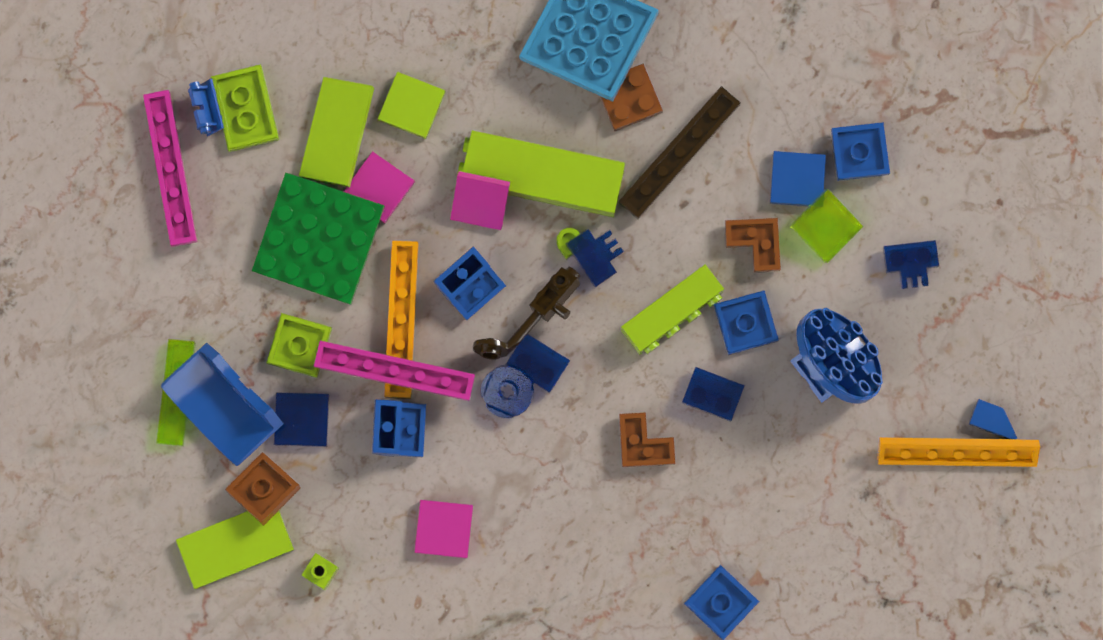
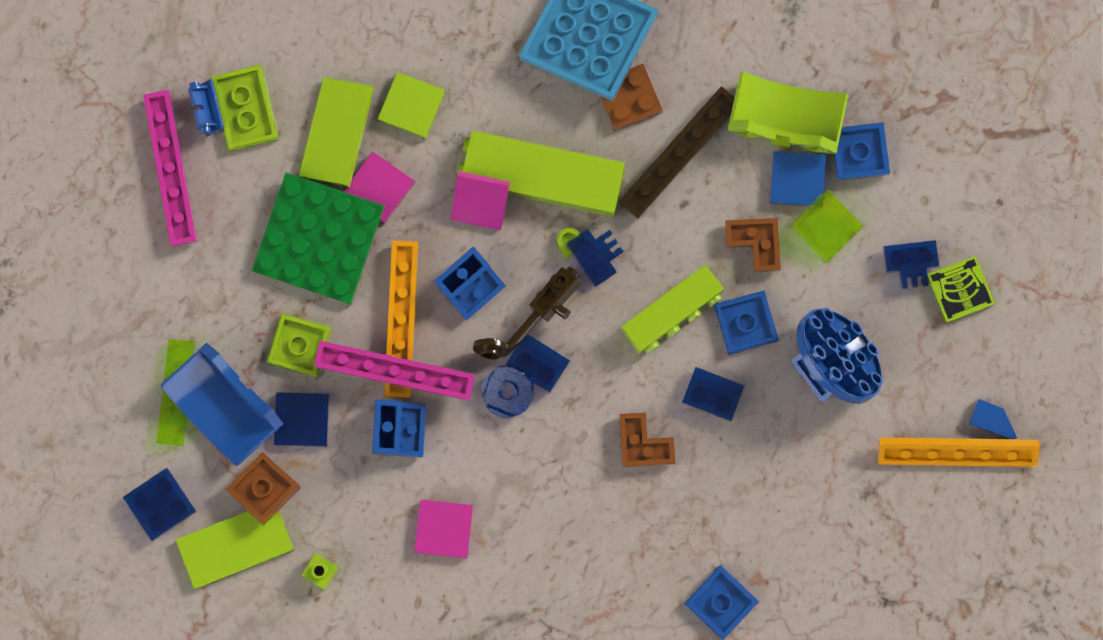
none -> clear blue plate [123,468,197,542]
none -> lime panel [728,72,848,154]
none -> tile [926,256,995,324]

